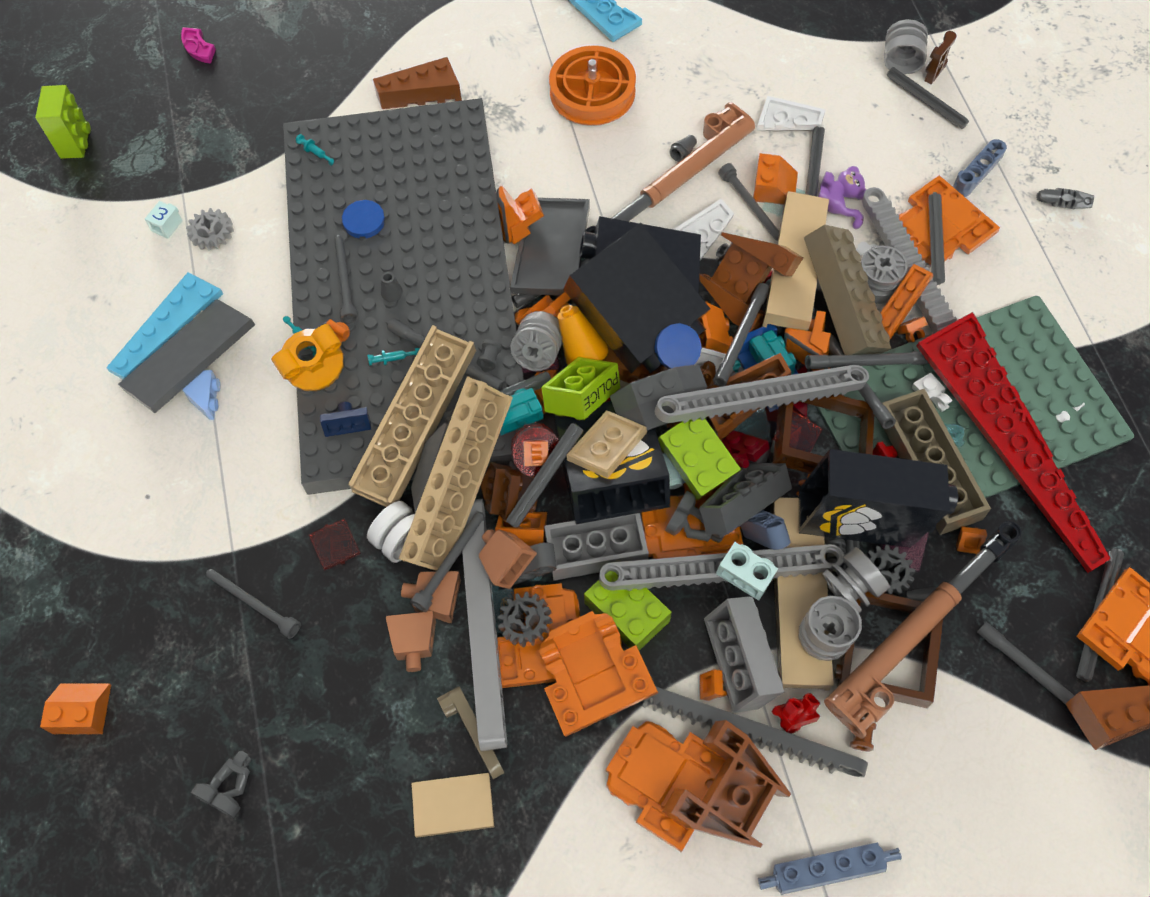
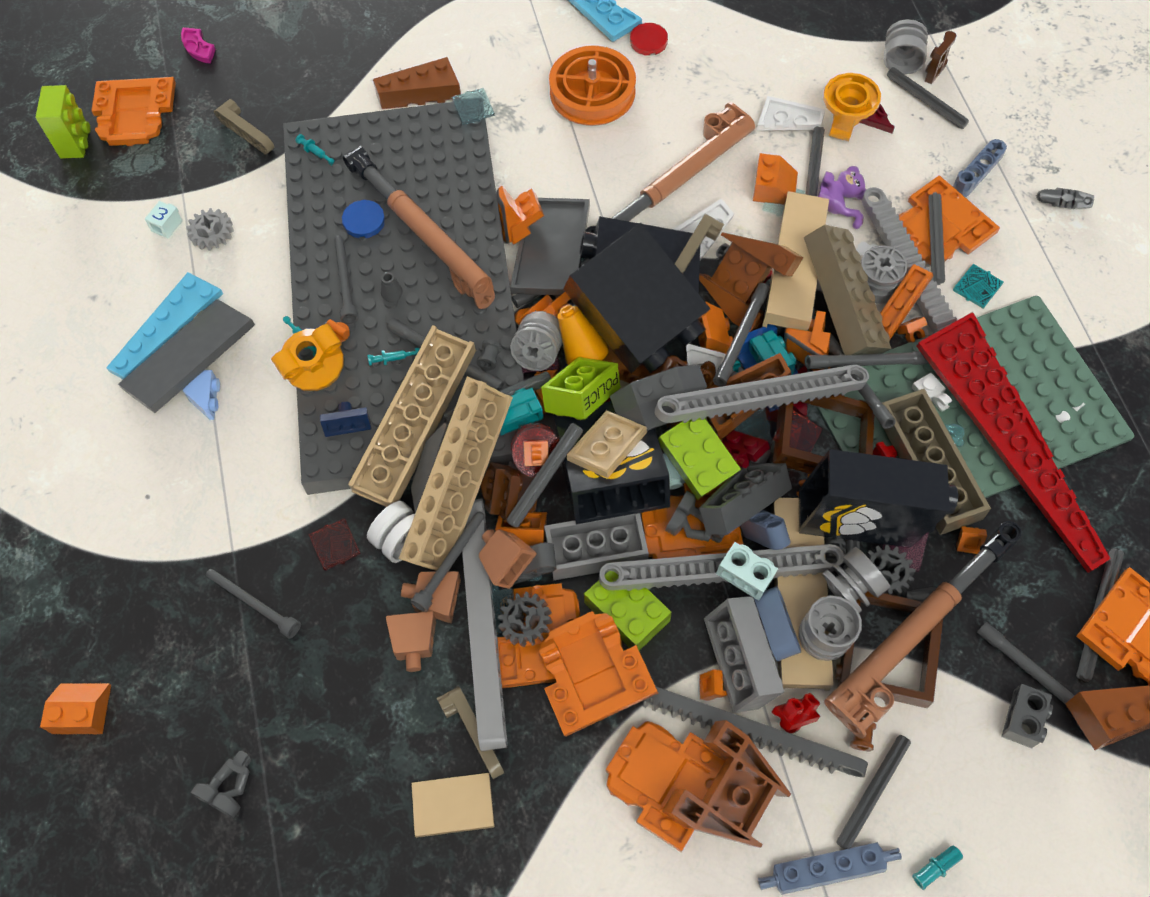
blue tile [654,323,702,369] -> none
dark grey cone [669,135,697,162] -> none
dark grey piece [718,163,779,241] -> none
none -> orange piece [92,77,176,146]
none -> dark tan beam [214,99,275,154]
none -> nougat piece [342,146,495,309]
none -> clear light blue piece [452,88,495,125]
none -> red tile [630,23,668,55]
none -> dark tan beam [675,214,724,274]
none -> sand blue beam [754,586,801,661]
none -> light orange piece [823,73,881,142]
none -> dark grey axle [837,735,911,849]
none -> dark red tile [859,104,895,134]
none -> teal axle [912,845,963,890]
none -> teal piece [953,264,1004,309]
none -> dark grey brick [1001,684,1053,748]

